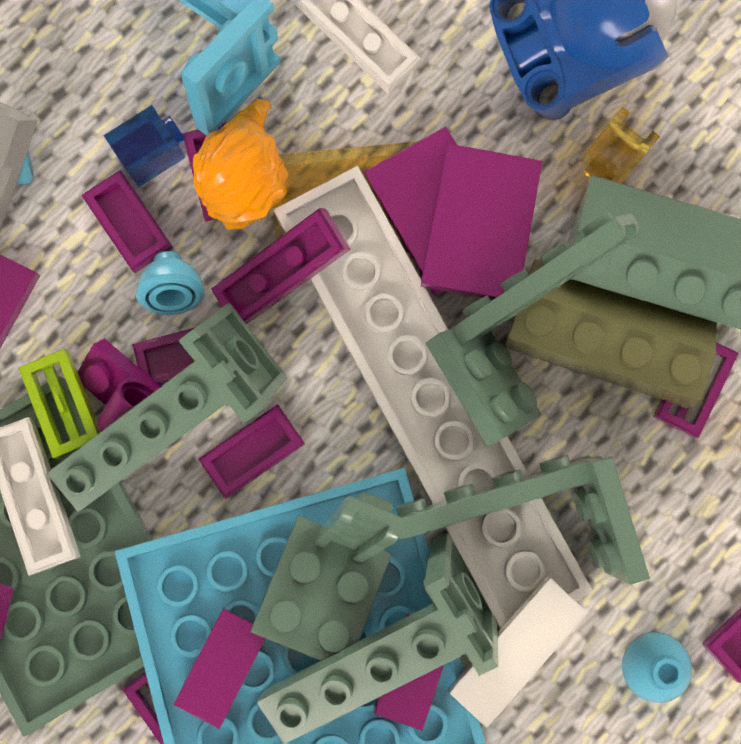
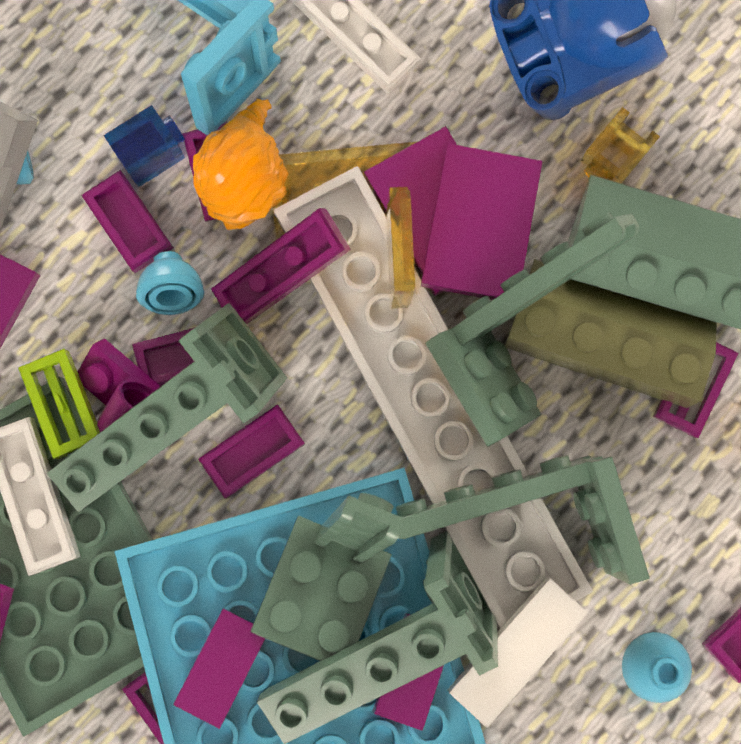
none -> clear yellow tile [386,187,415,309]

